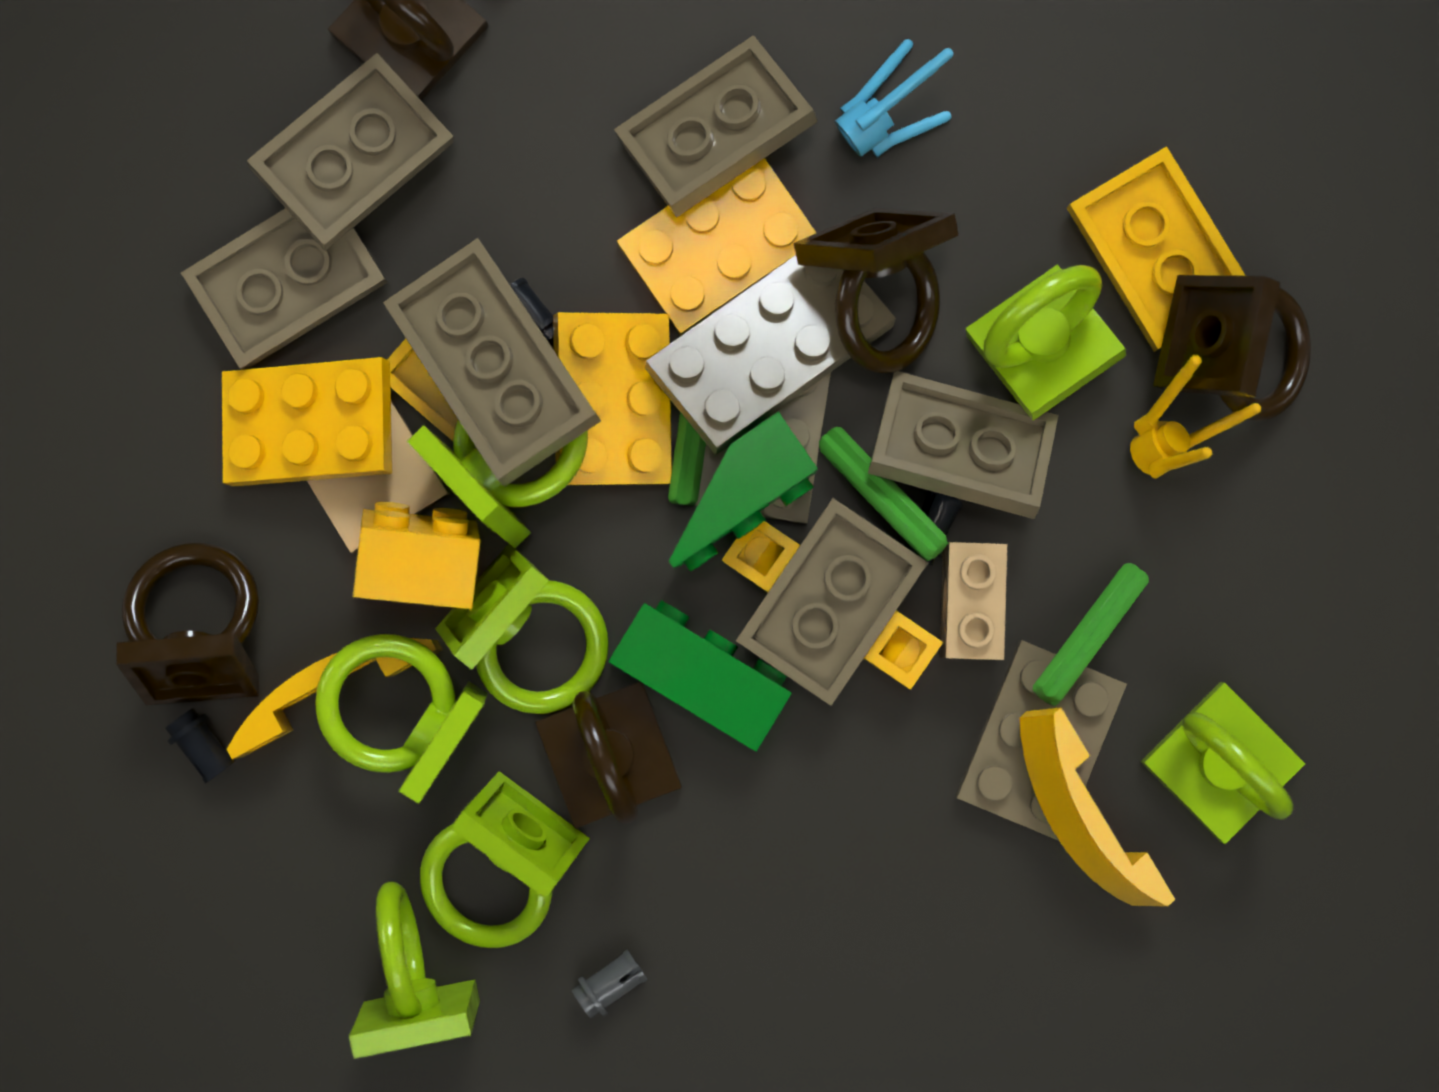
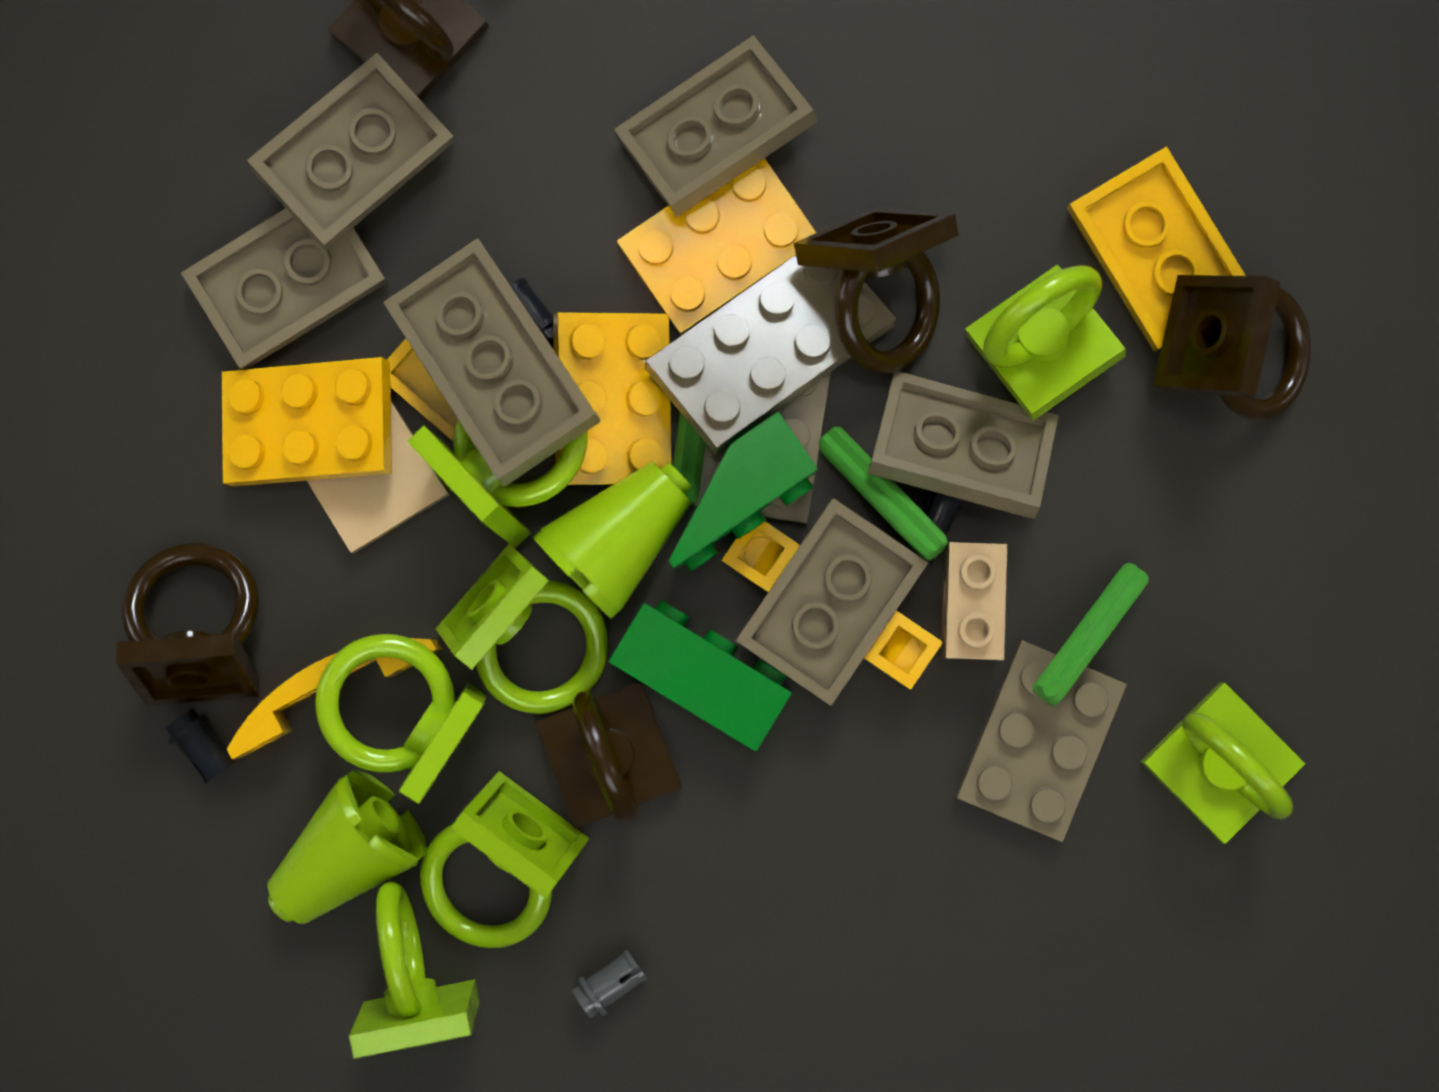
yellow brick [353,502,480,609] -> none
medium azure plant [834,39,953,158] -> none
yellow slope [1019,708,1175,907] -> none
yellow plant [1130,355,1261,479] -> none
none -> lime cone [267,770,427,924]
none -> lime cone [533,462,692,619]

